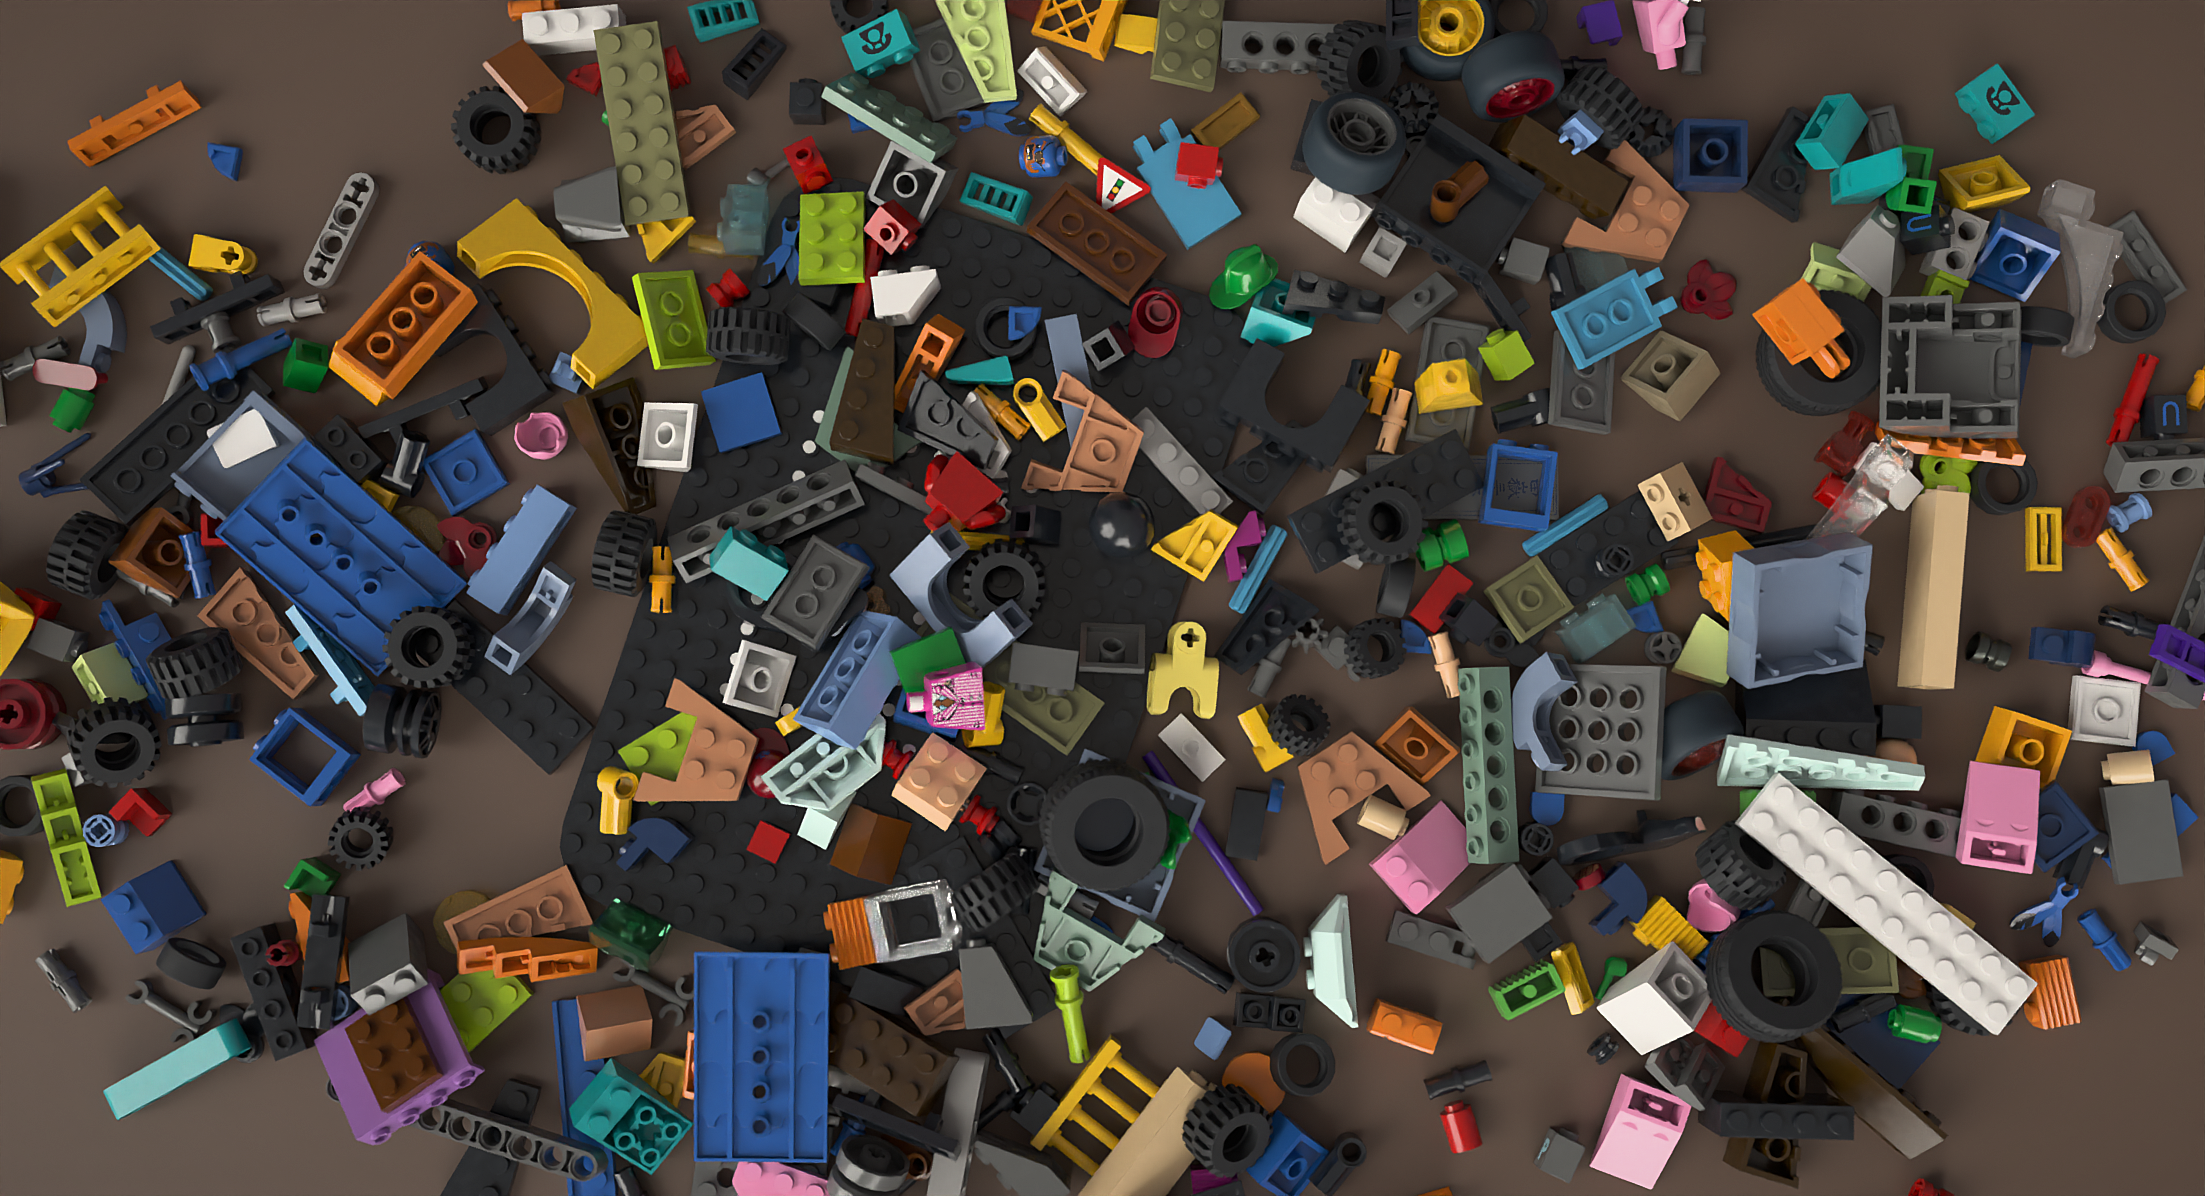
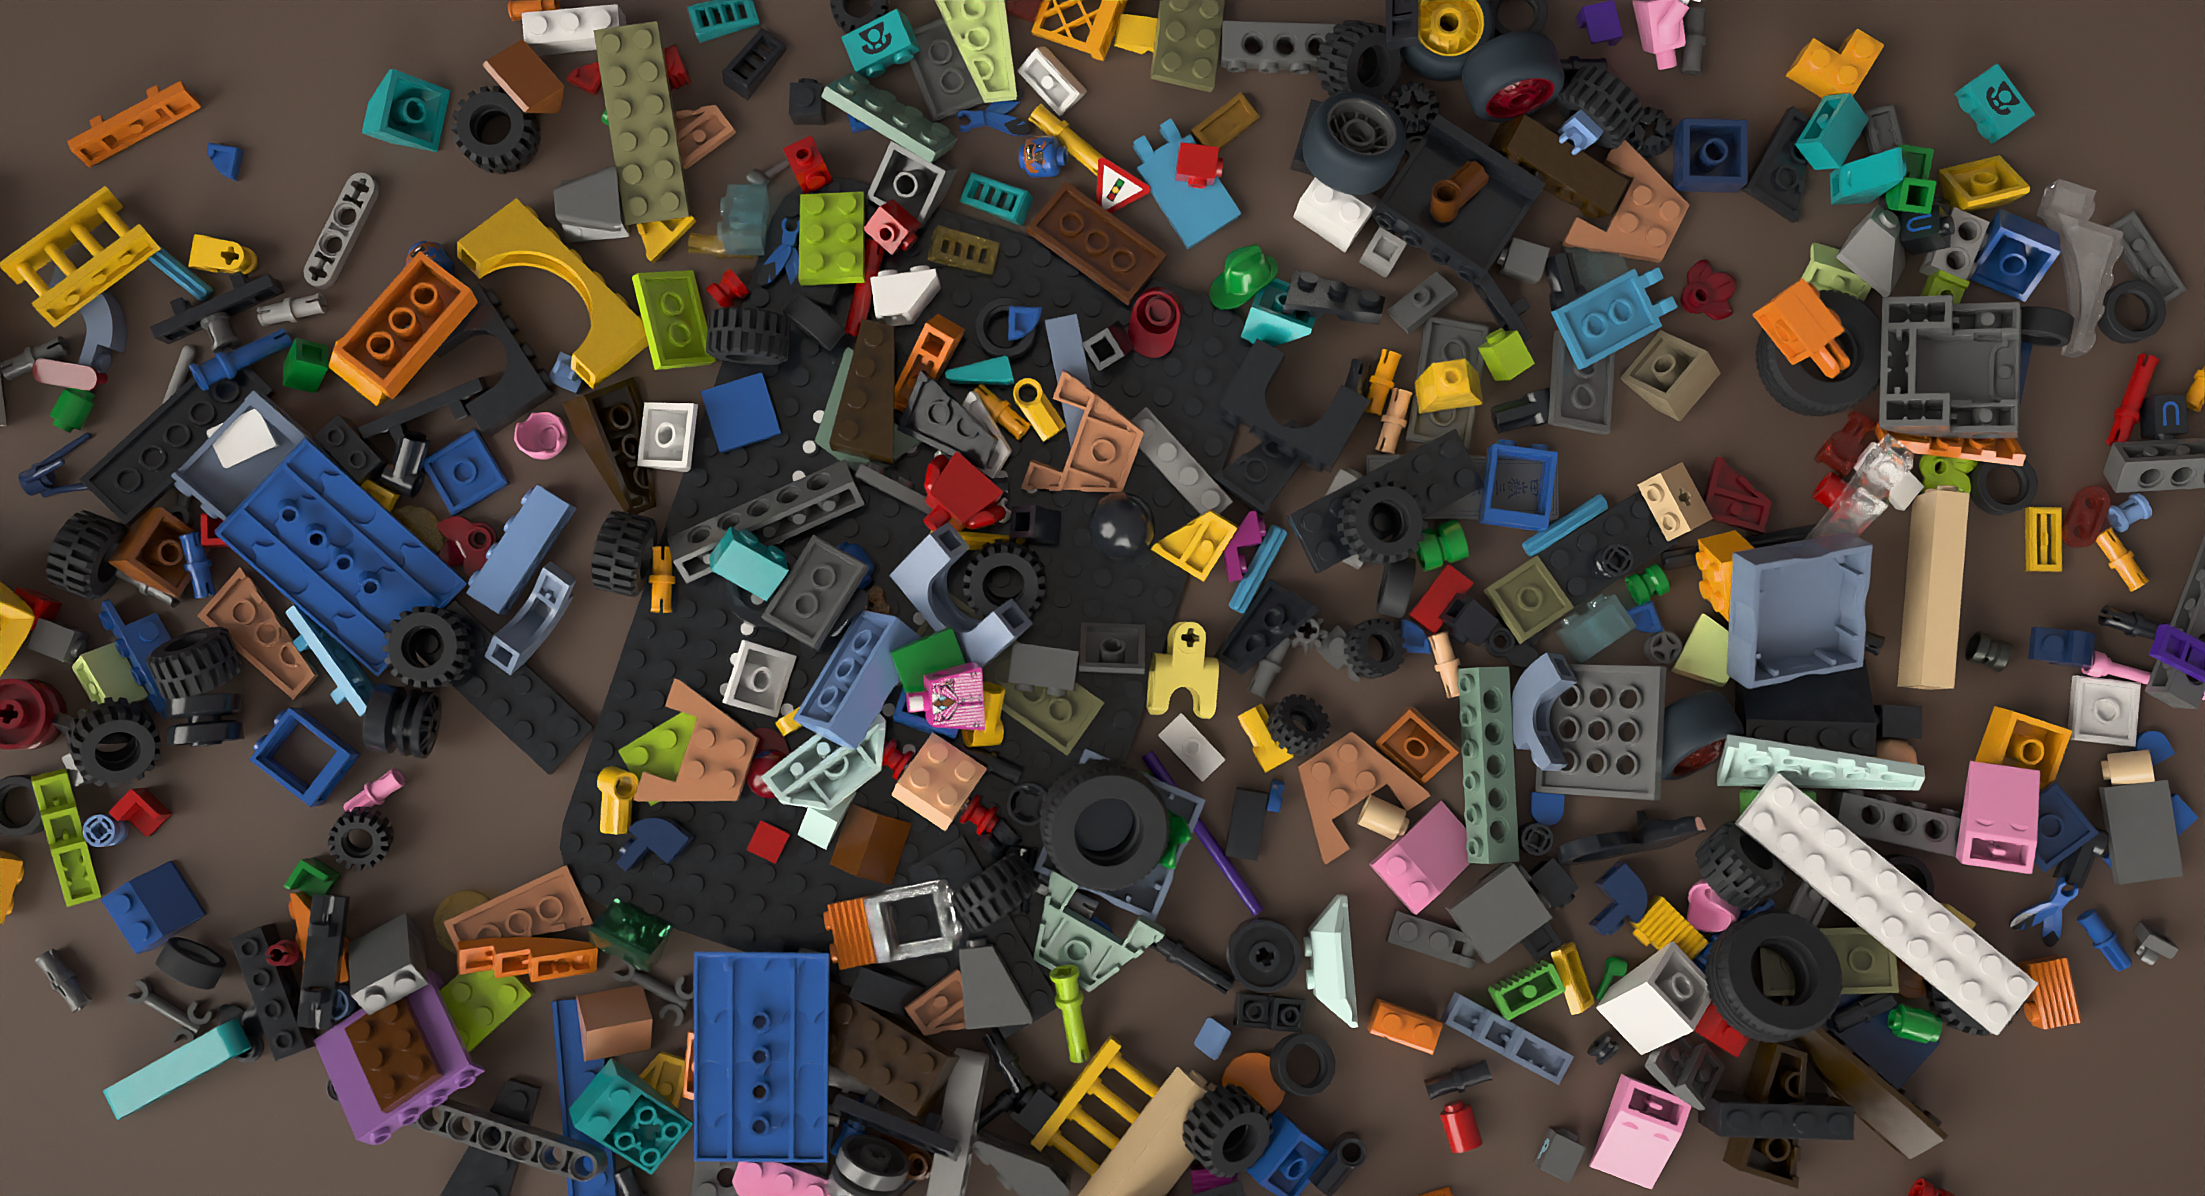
dark red tile [1572,863,1606,891] -> none
none -> teal slope [362,69,451,152]
none -> clear yellow slope [928,225,1000,275]
none -> sand blue slope [1440,992,1574,1085]
none -> light orange brick [1785,28,1884,99]

